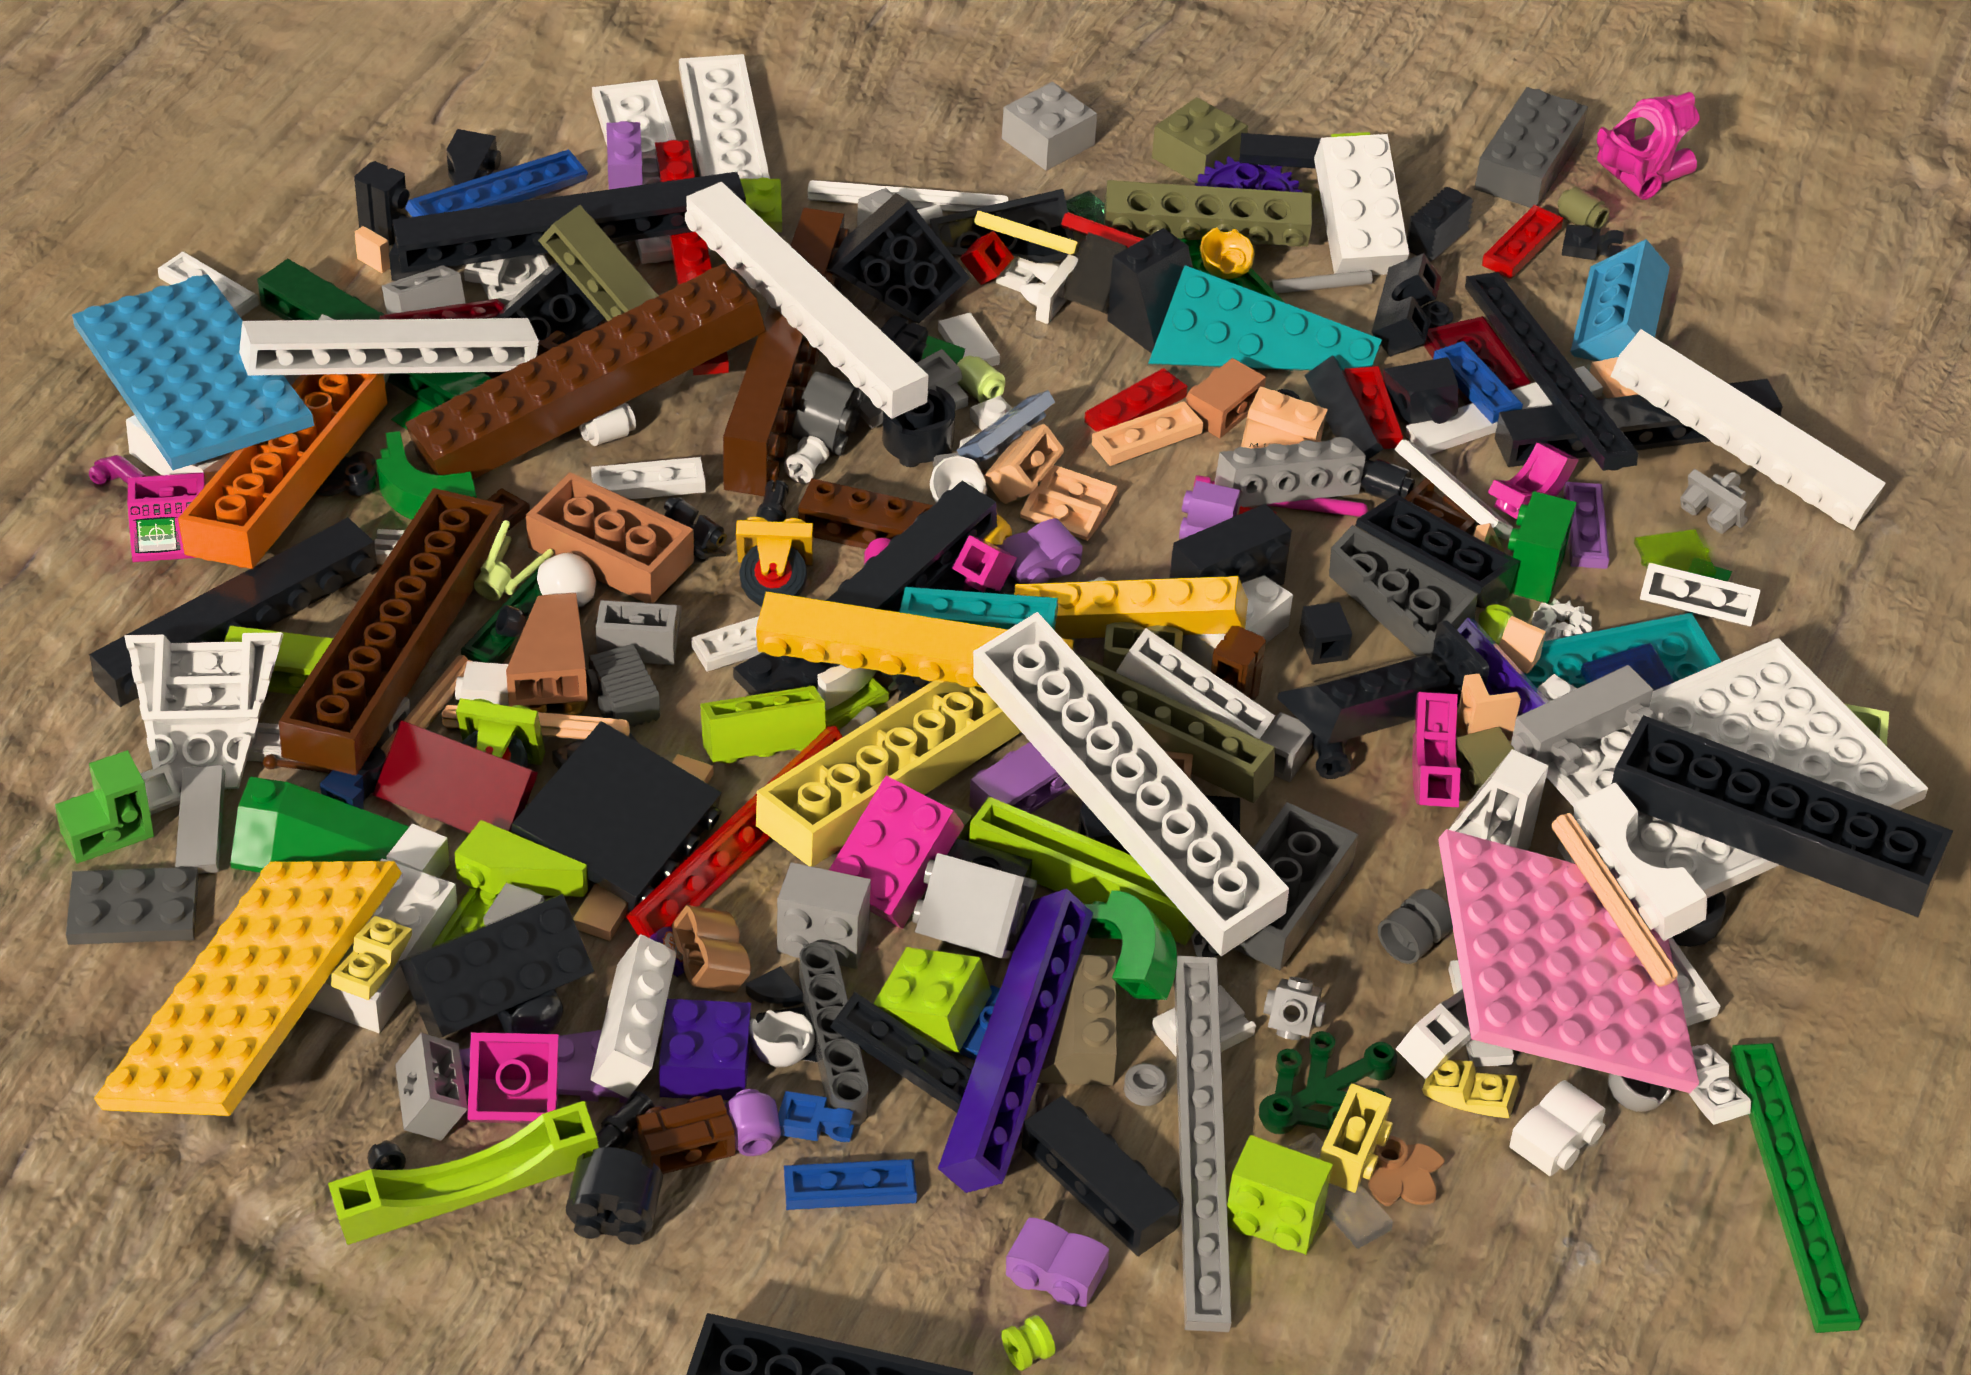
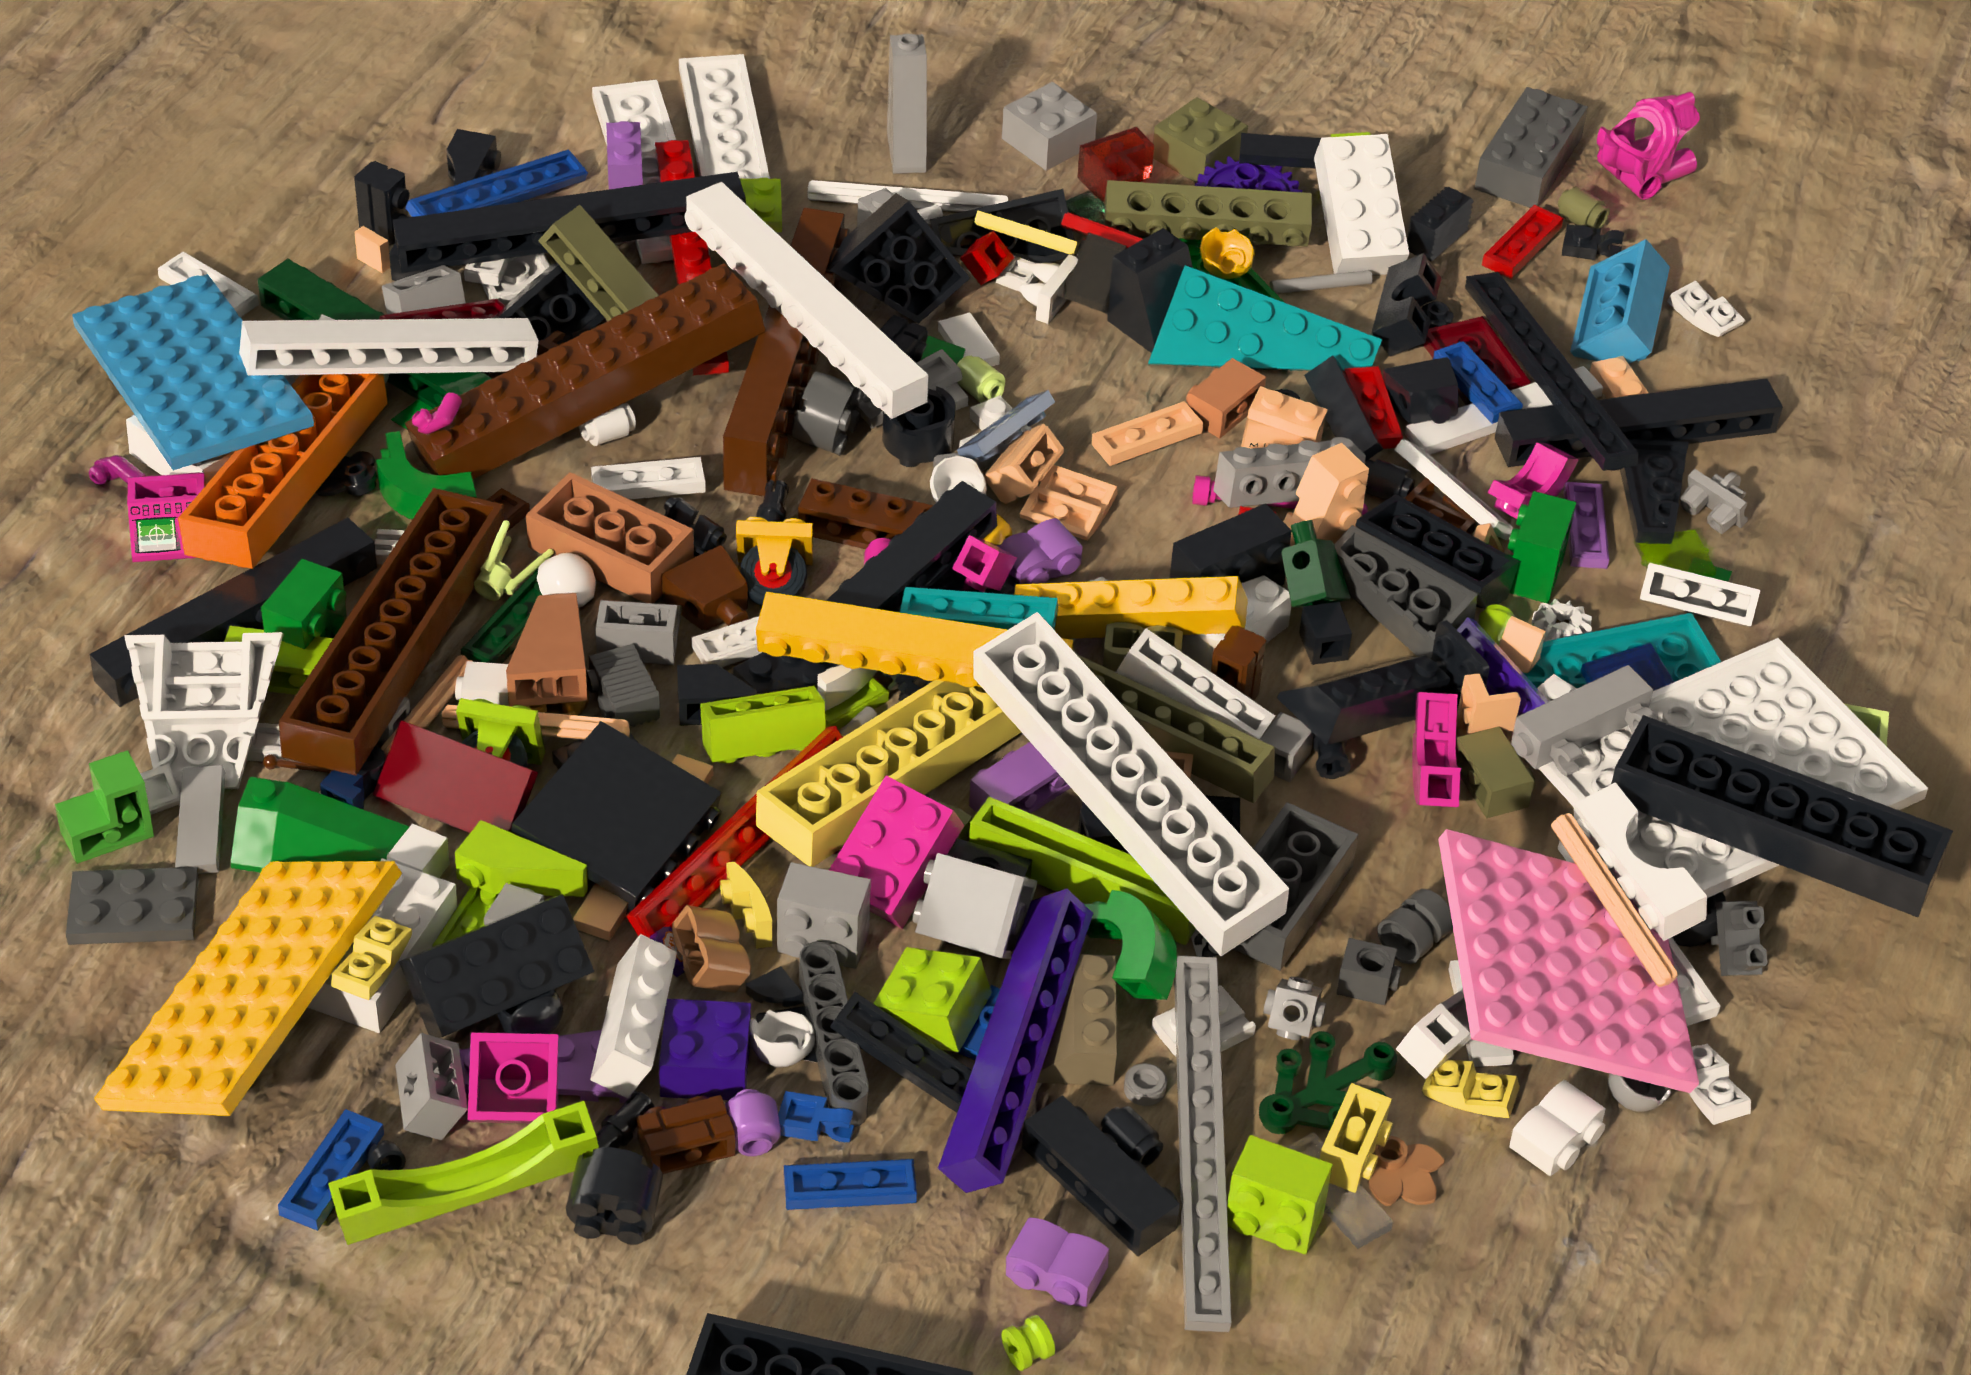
black hinge [495,605,527,637] -> none
white bush [784,436,829,483] -> none
red plate [1084,368,1188,432] -> none
medium lavender brick [1179,480,1240,539] -> none
white wedge [1448,749,1549,850] -> none
white brick [1610,329,1886,531] -> none
green tile [1730,1043,1862,1333] -> none
none -> green brick [261,559,347,649]
none -> blue plate [278,1109,384,1231]
none -> dark pink arm [412,393,462,434]
none -> reddish brown torso [661,545,748,630]
none -> black slope [677,664,757,726]
none -> light yellow slope [720,862,772,949]
none -> light grey slope [887,33,927,174]
none -> clear red brick [1077,127,1154,206]
none -> black brick [1101,1106,1163,1168]
none -> dark green torso [1281,520,1351,608]
none -> light nougat wedge [1283,443,1369,546]
none -> dark grey brick [1336,938,1402,1005]
none -> black wing [1620,439,1689,544]
none -> white slope [1667,281,1745,337]
none -> dark grey hips [1711,901,1768,976]

